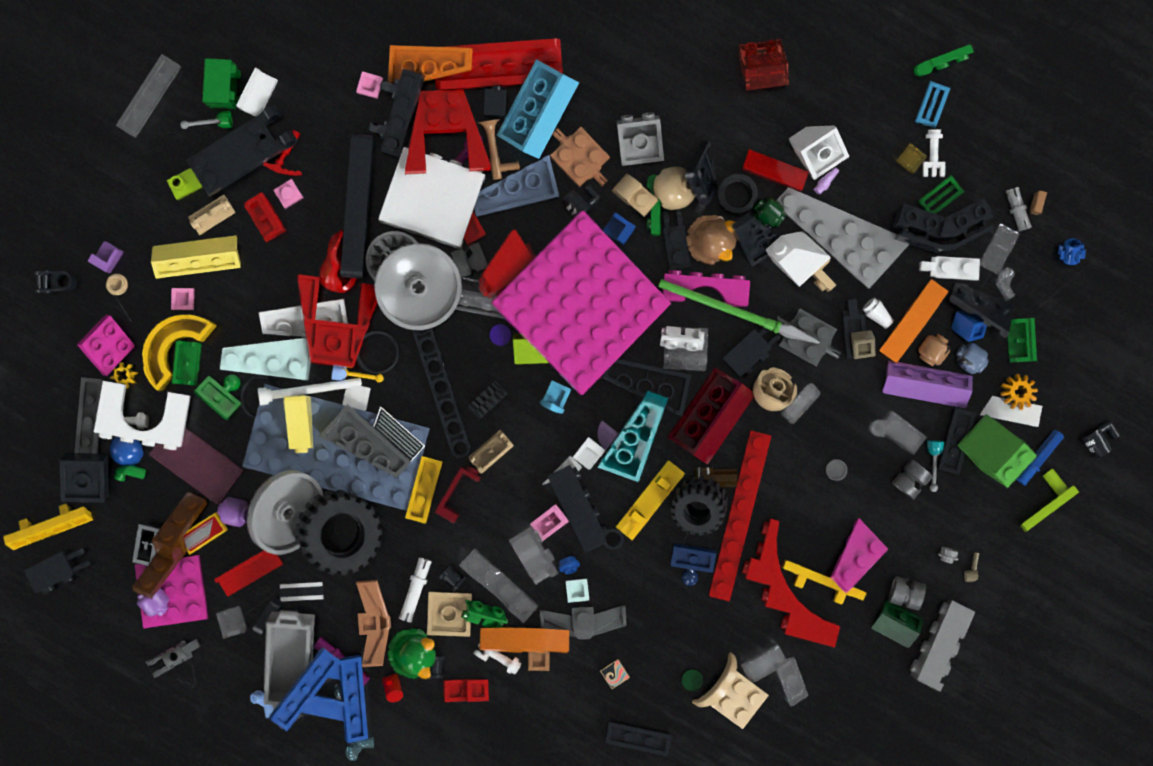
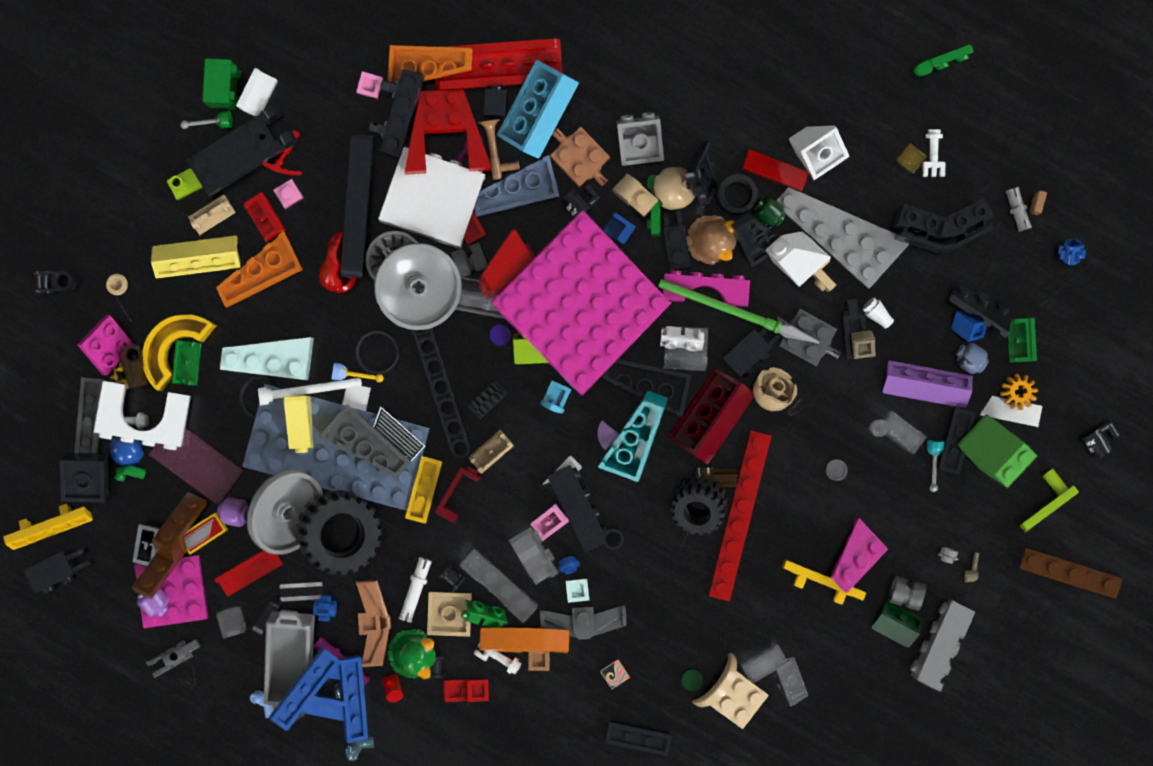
medium lavender panel [88,241,123,274] -> none
clear panel [116,54,181,138] -> none
bright pink plate [171,288,194,310] -> none
green plate [194,374,241,421] -> none
white wing [259,298,348,337] -> none
red wing [297,274,377,368] -> none
white panel [573,437,605,469] -> none
yellow hinge [616,460,685,540] -> none
dark blue plate [671,543,716,586] -> none
clear red slope [739,39,789,90] -> none
red arch [742,518,840,647] -> none
clear slope [781,383,821,424] -> none
lavender piece [814,168,839,195] -> none
orange slope [879,279,949,363] -> none
flat silver wheel [892,459,933,500] -> none
dark azure tile [915,81,950,129] -> none
green tile [917,175,964,214] -> none
medium nougat head [918,334,951,366] -> none
white hinge [919,256,980,281] -> none
clear slope [980,224,1019,274] -> none
clear arm [996,268,1015,301] -> none
blue axle [1016,430,1064,486] -> none
none -> dark brown piece [120,345,147,388]
none -> orange wing [216,231,303,308]
none -> blue gear [313,595,337,622]
none -> reddish brown bracket [1018,548,1122,599]

